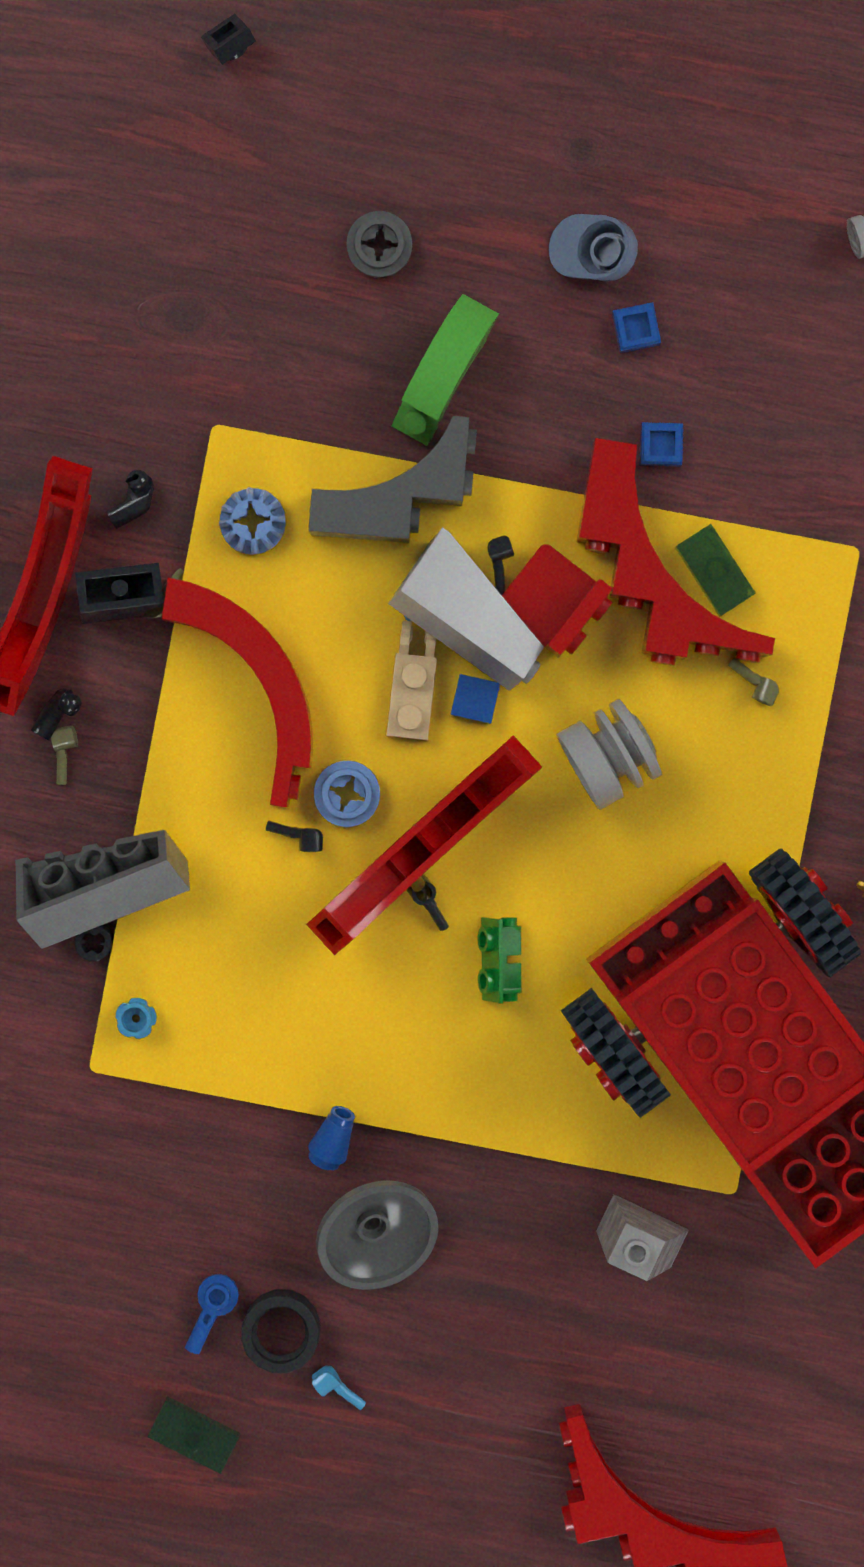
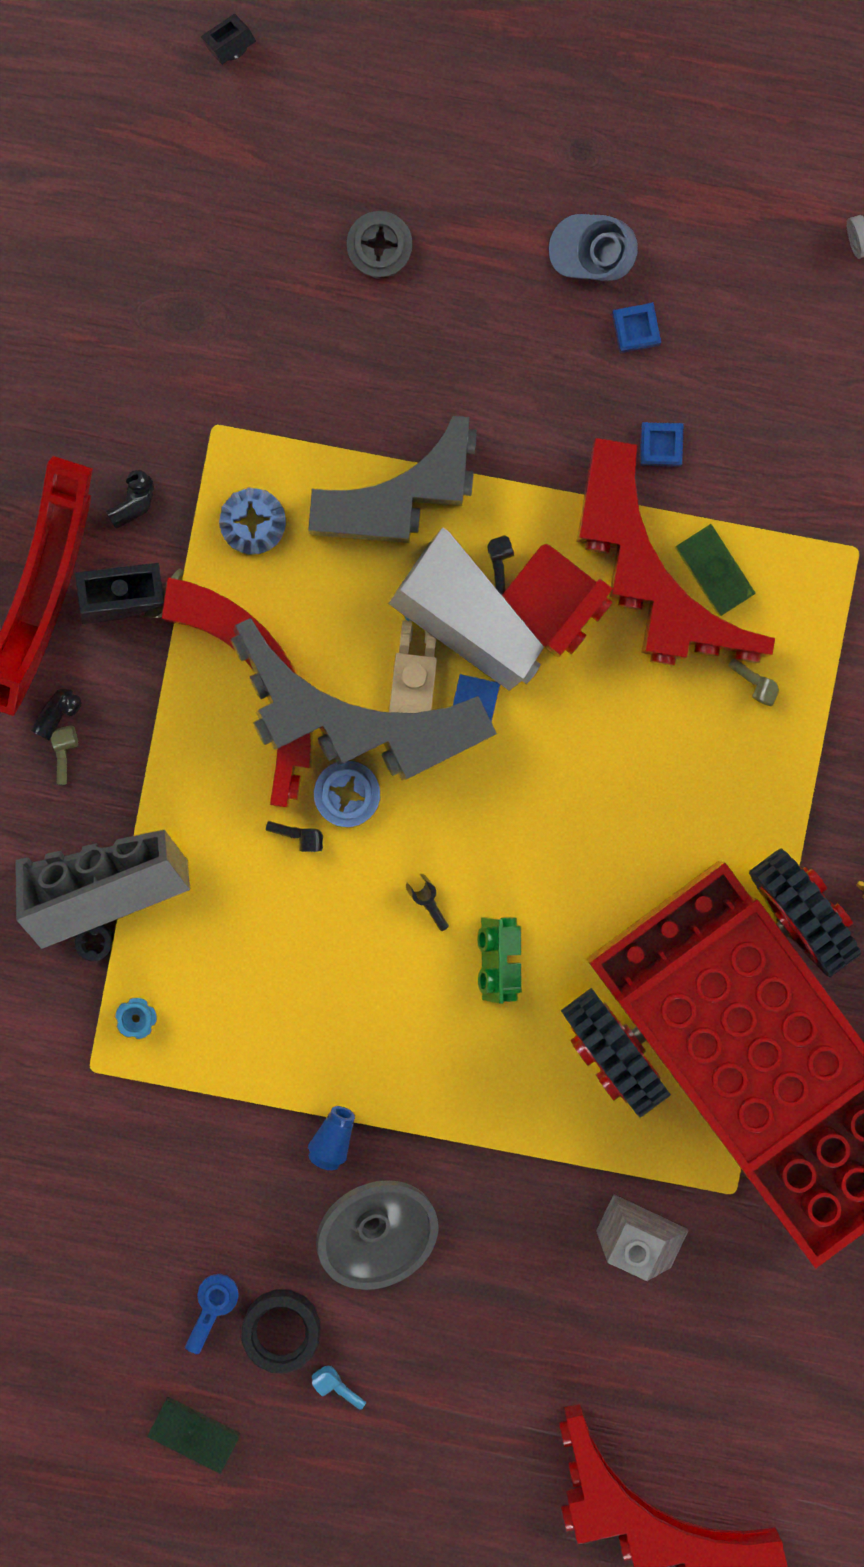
red arch [306,735,542,956] -> none
bright green arch [391,294,499,446] -> none
light grey wheel [556,699,662,810] -> none
none -> dark grey arch [230,618,497,780]

